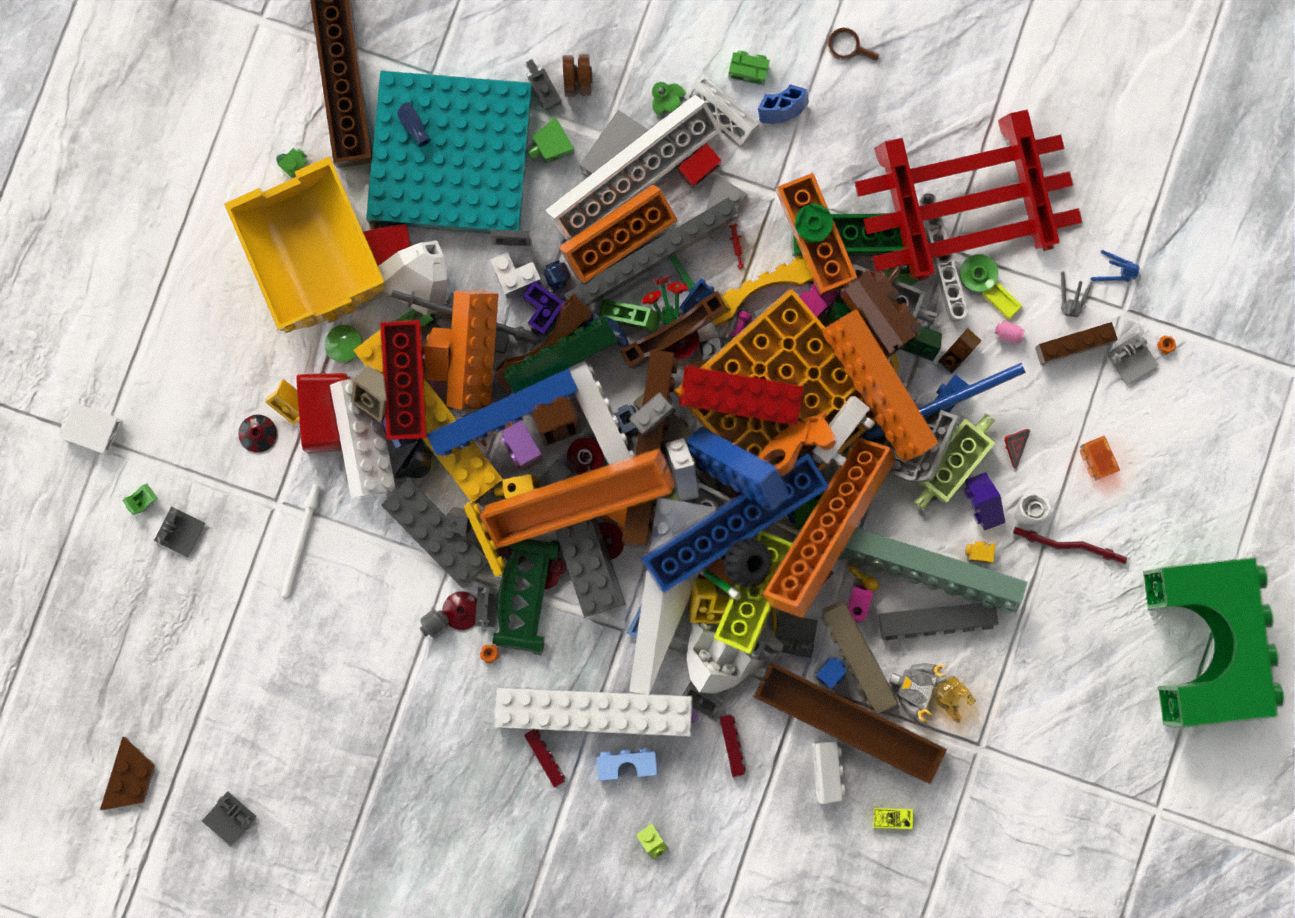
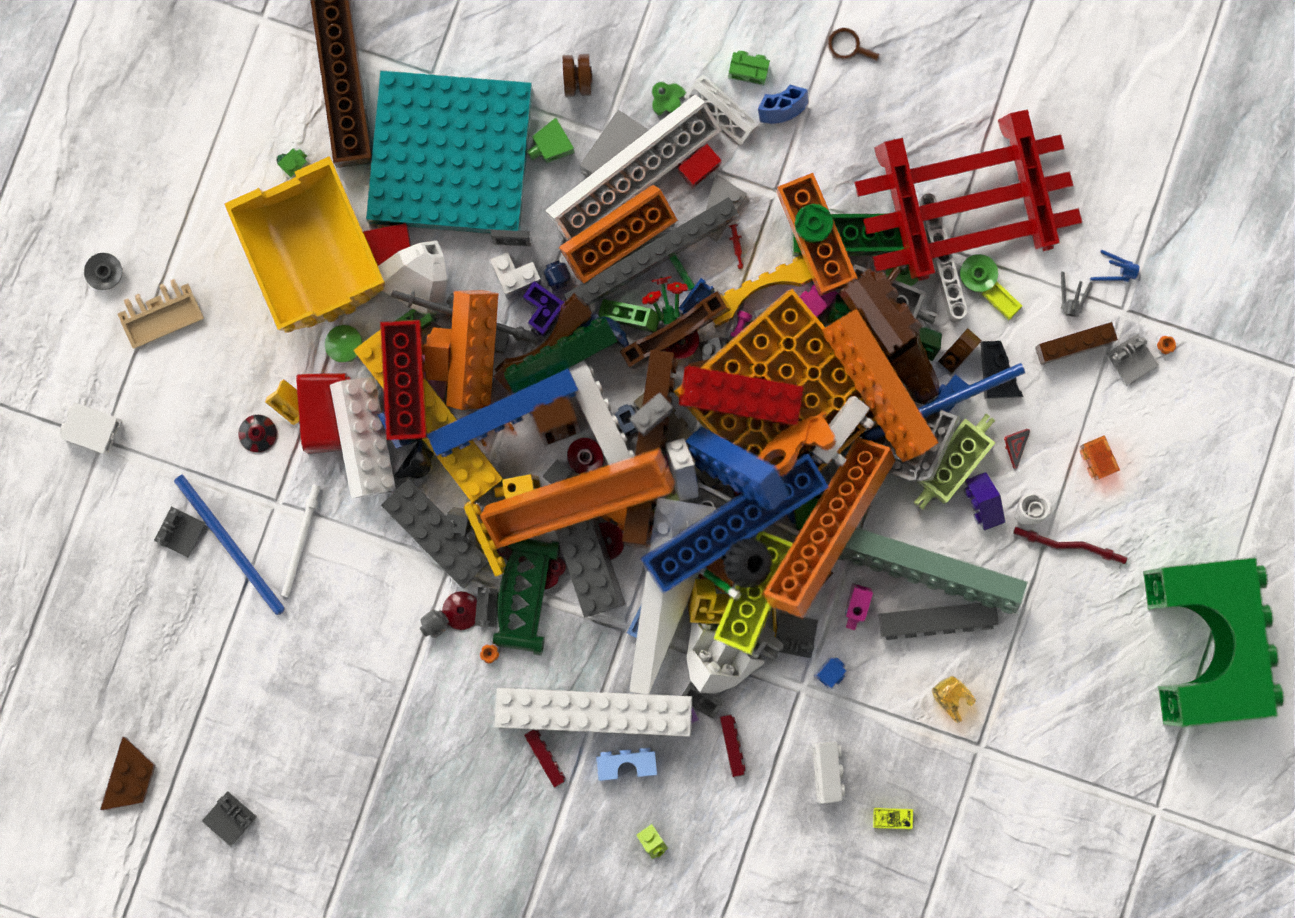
bright green bracket [122,484,158,515] -> none
dark tan slope [351,365,386,423] -> none
dark blue piece [397,102,431,147] -> none
medium lavender brick [501,420,544,471] -> none
dark grey hinge [526,59,562,111] -> none
reddish brown piece [753,662,947,784] -> none
dark tan brick [821,599,898,714] -> none
yellow bar [848,565,879,592] -> none
light grey torso [889,663,948,723] -> none
yellow brick [965,541,996,563] -> none
bright pink brick [995,321,1025,344] -> none
none -> dark grey dish [84,252,123,290]
none -> tan hinge [117,279,204,349]
none -> blue piece [174,474,285,615]
none -> reddish brown wedge [888,335,939,404]
none -> black wing [980,341,1024,399]

